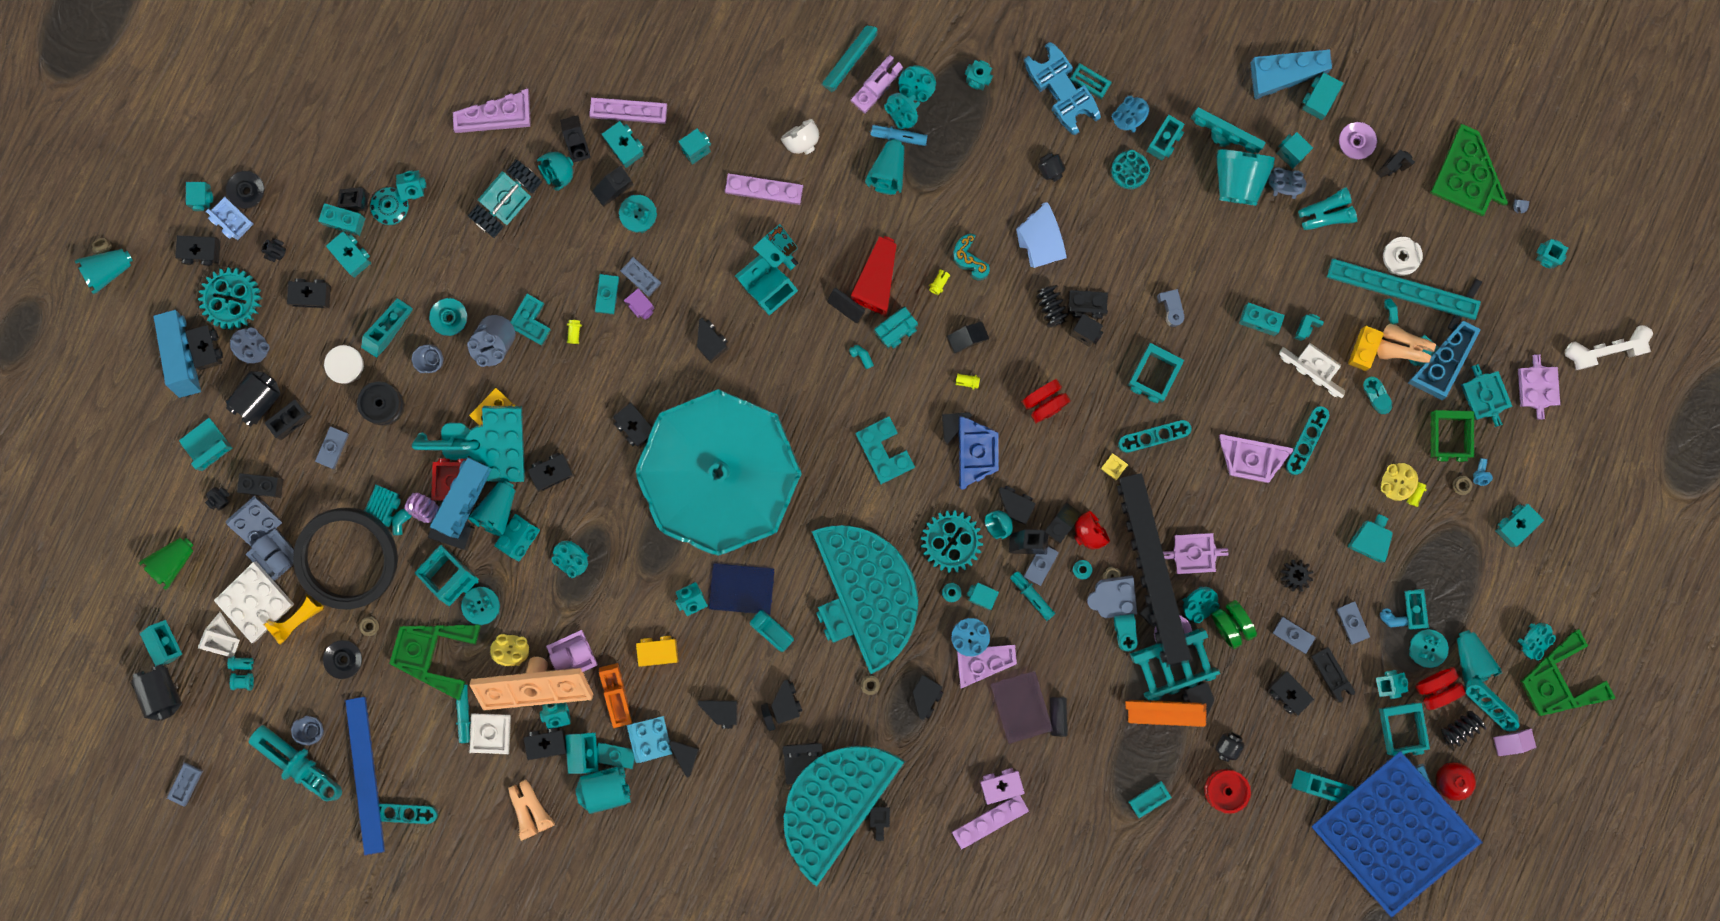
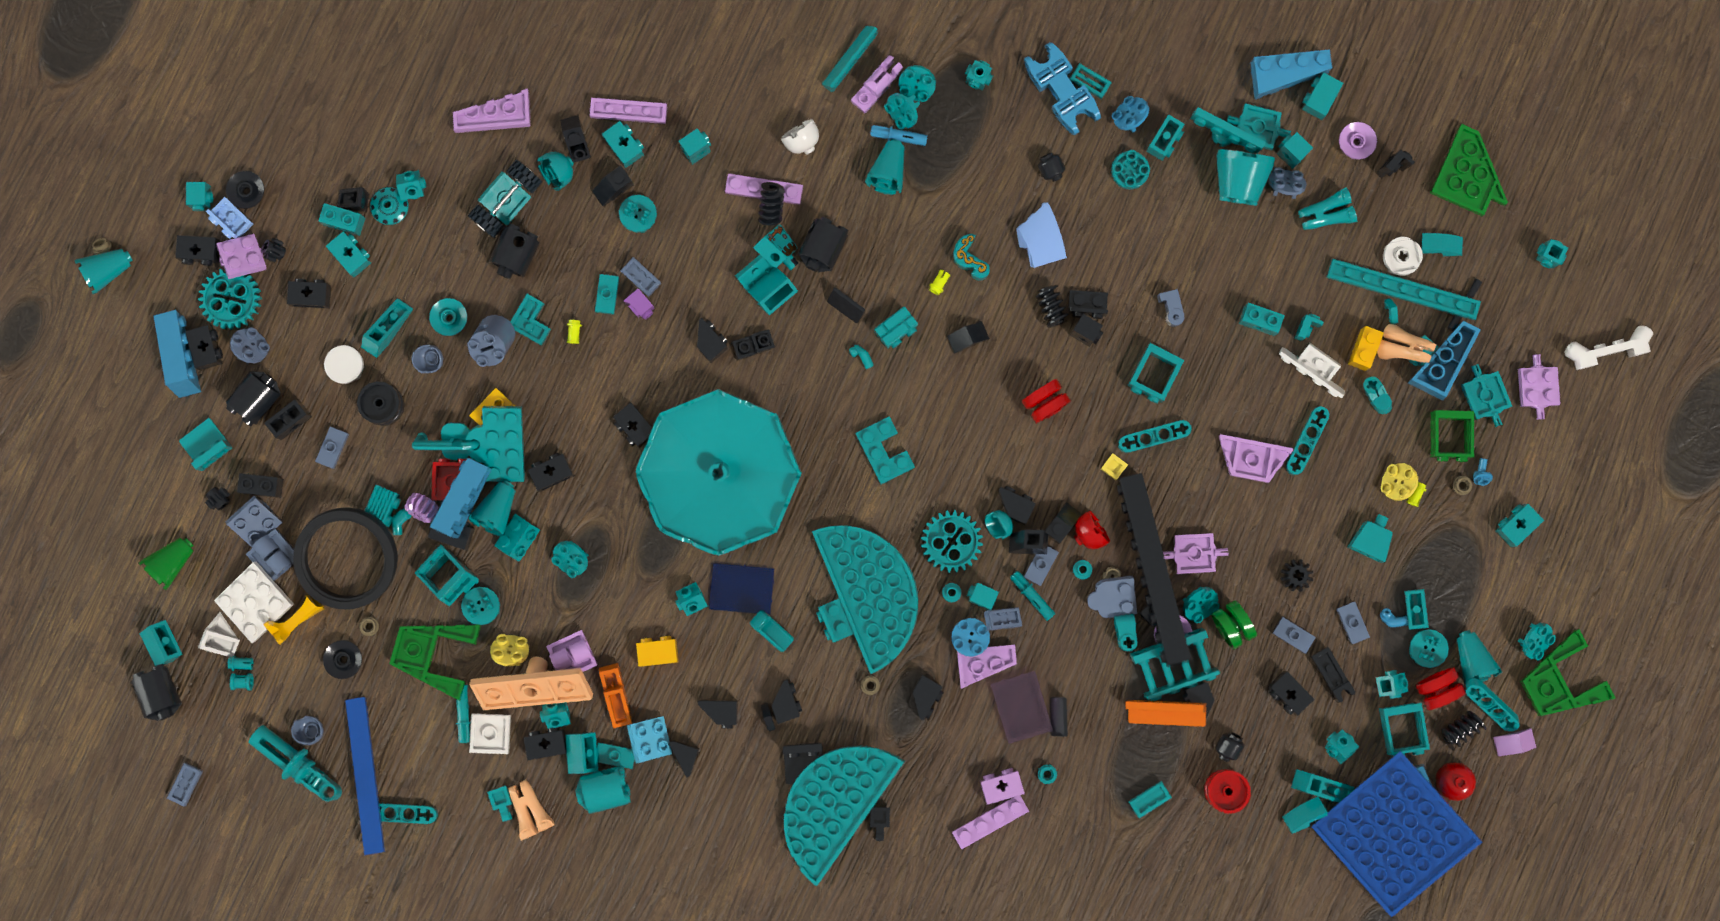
red slope [851,236,897,317] -> none
black slope [942,412,972,445] -> none
neon yellow pin [956,373,980,390] -> none
blue wing [959,416,999,490] -> none
sand blue hinge [1513,199,1530,214] -> none
none -> lavender plate [216,234,266,279]
none -> teal plate [487,786,513,822]
none -> black cylinder [489,224,540,279]
none -> black slope [731,329,775,361]
none -> black piece [758,182,785,226]
none -> black cylinder [798,217,849,272]
none -> sand blue plate [984,607,1022,631]
none -> teal plate [1038,764,1057,784]
none -> teal plate [1226,104,1291,150]
none -> teal slope [1283,797,1327,834]
none -> teal brick [1325,729,1359,764]
none -> teal slope [1422,233,1463,256]

